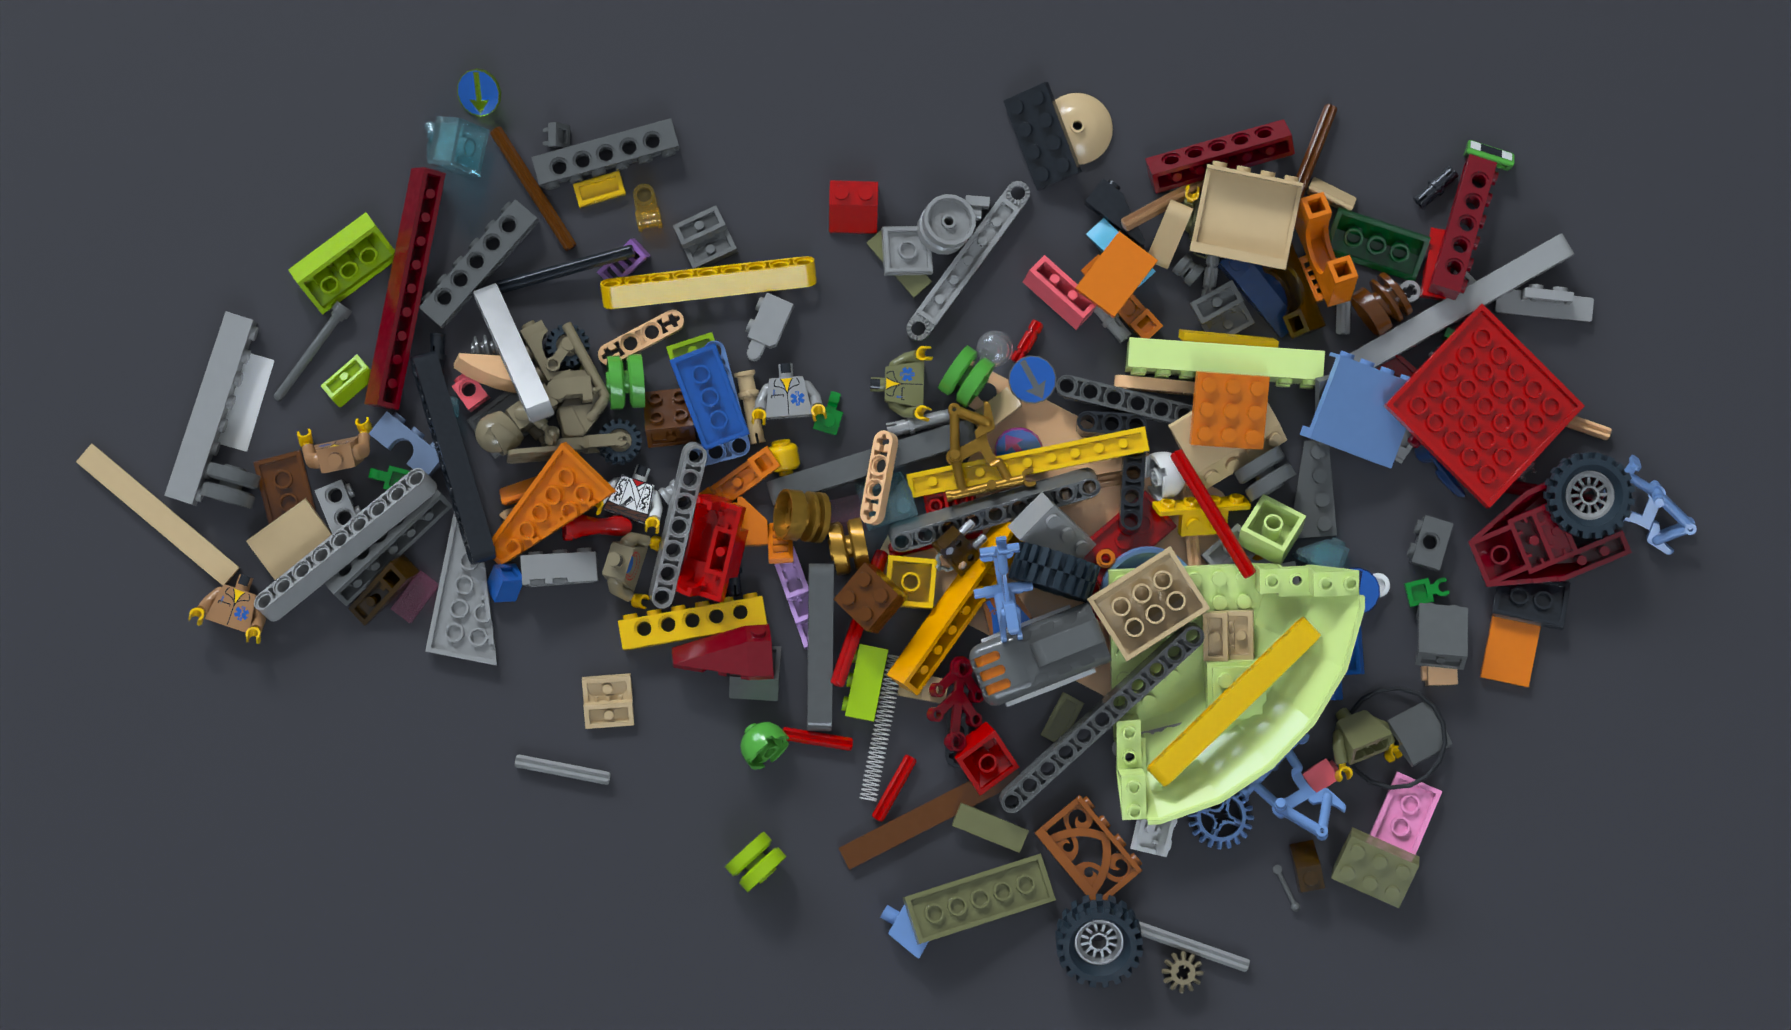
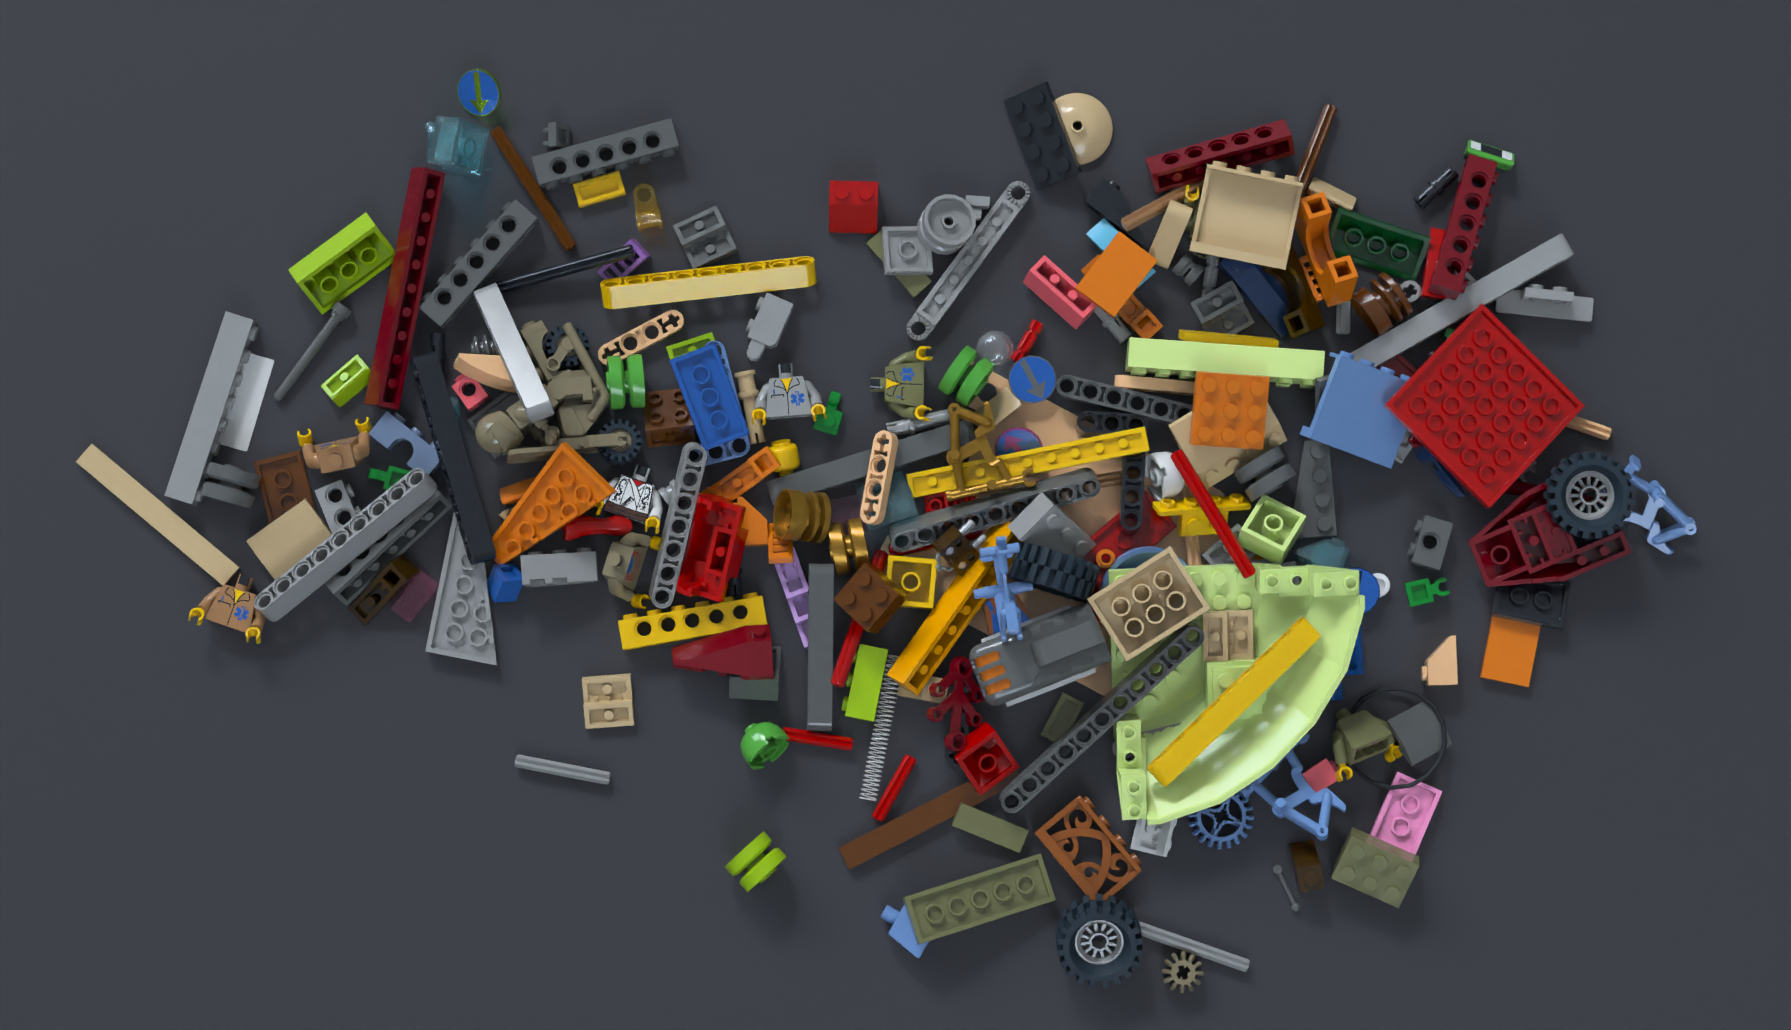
dark grey panel [1415,603,1468,670] -> none

